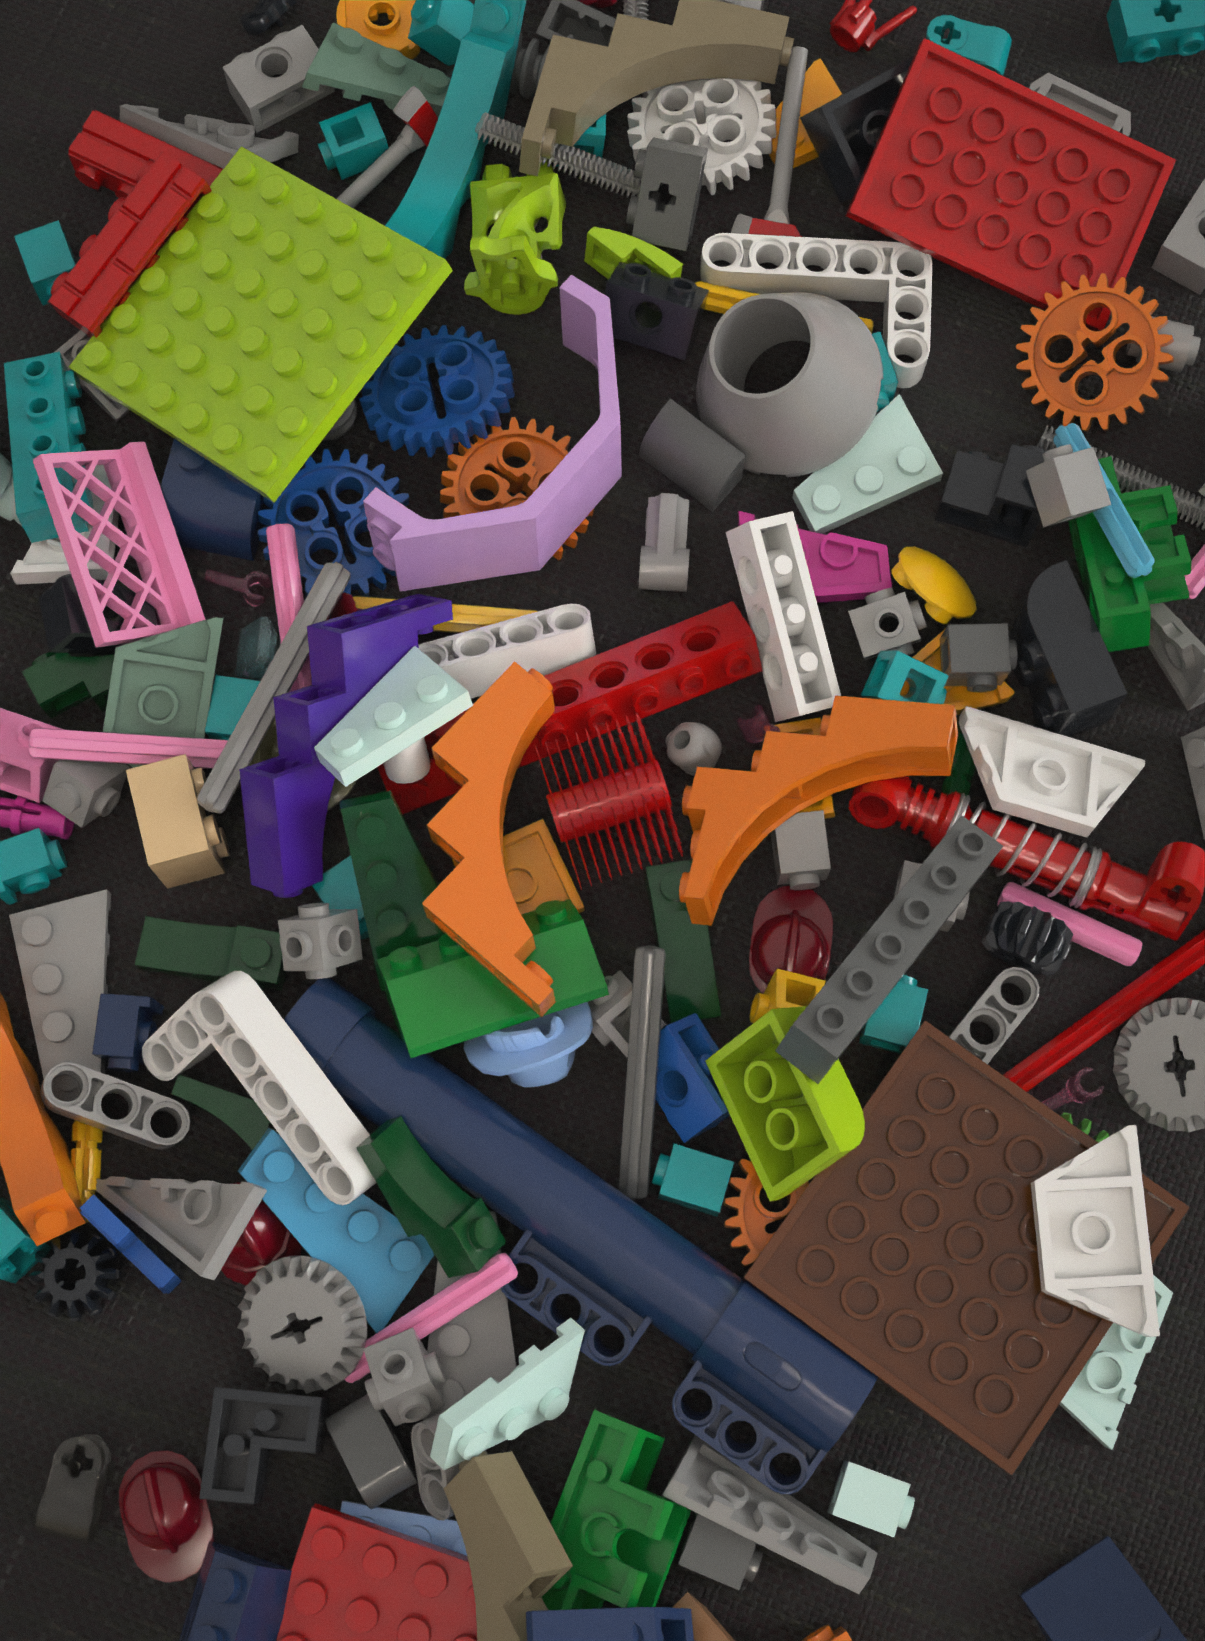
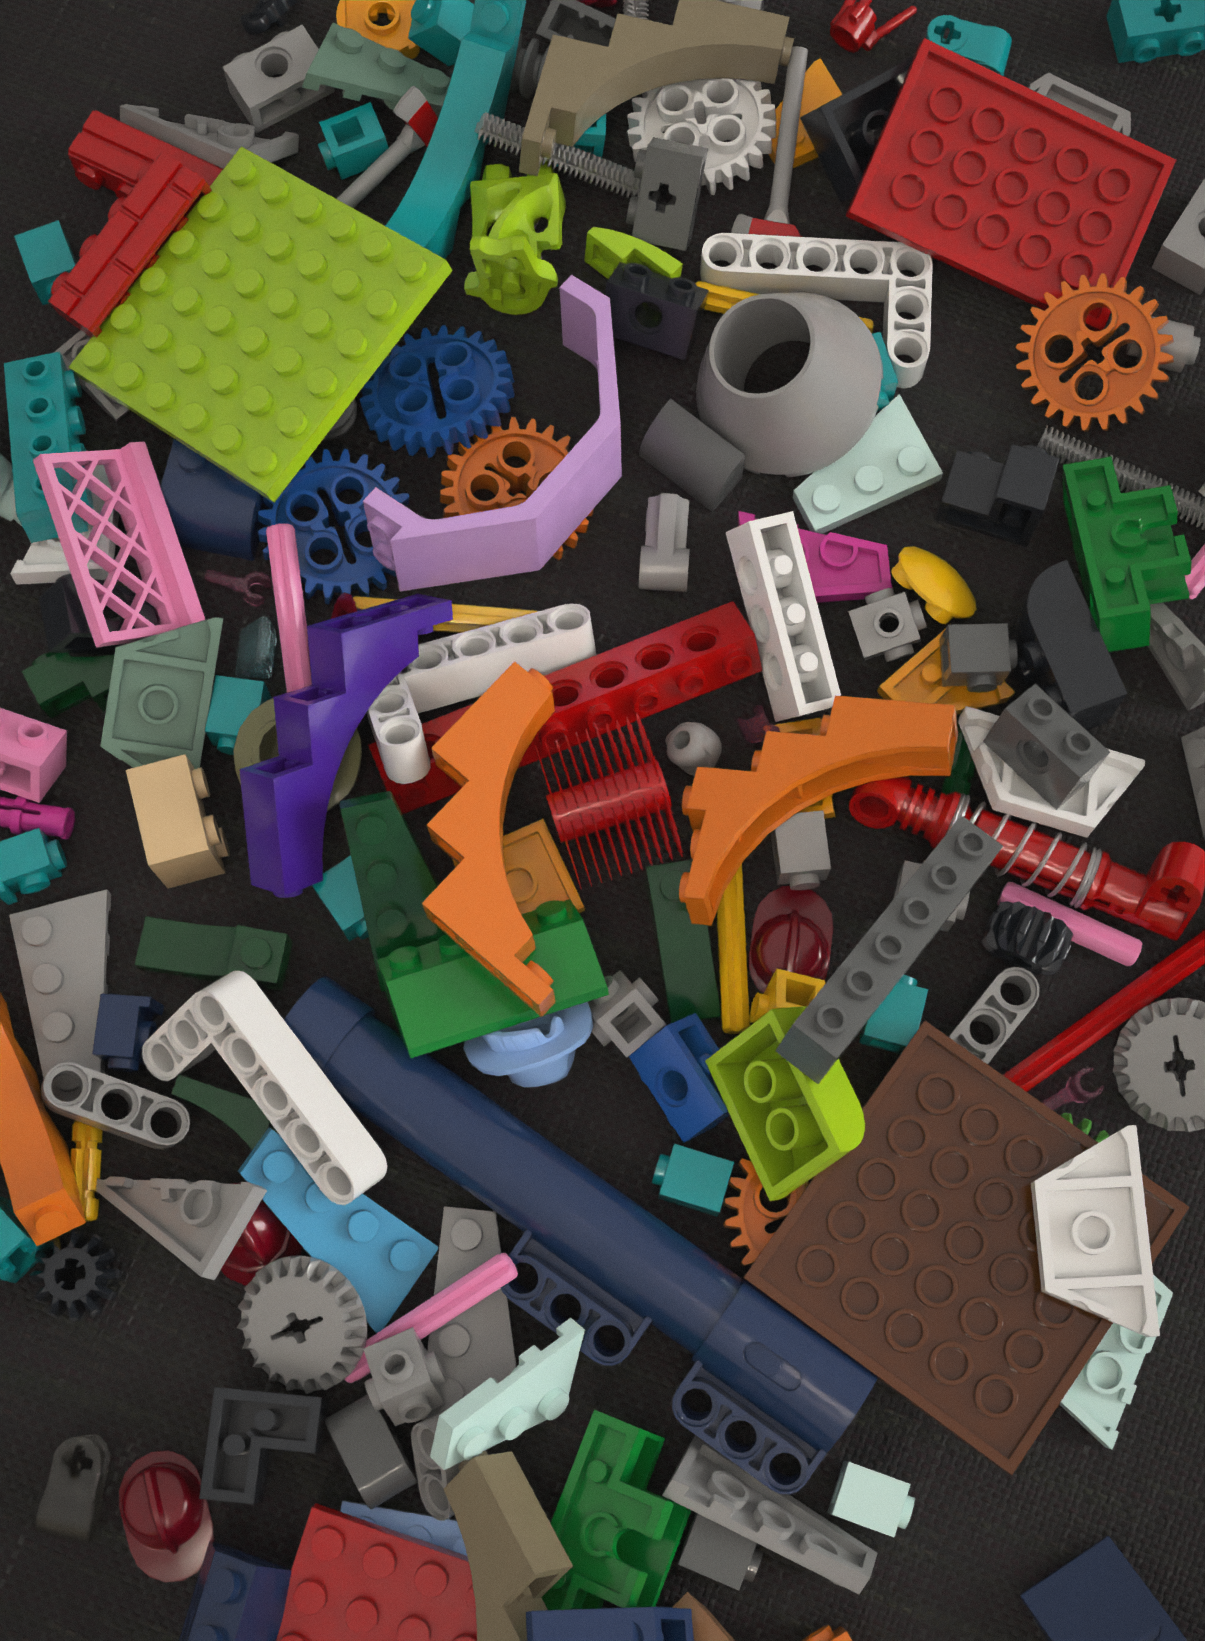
bright pink axle [29,728,228,769] -> none
light grey brick [42,760,130,828] -> none
blue tile [80,1194,181,1294] -> none
light grey axle [197,562,350,814] -> none
light grey brick [278,903,363,979] -> none
light aqua wing [314,646,473,787] -> none
dark green slope [356,1116,506,1278] -> none
dark grey axle [618,945,666,1199] -> none
teal brick [861,650,949,704] -> none
light grey brick [1026,444,1112,528] -> none
medium azure axle [1053,423,1155,578] -> none
none -> yellow axle [717,864,750,1034]
none -> dark grey brick [983,684,1110,810]

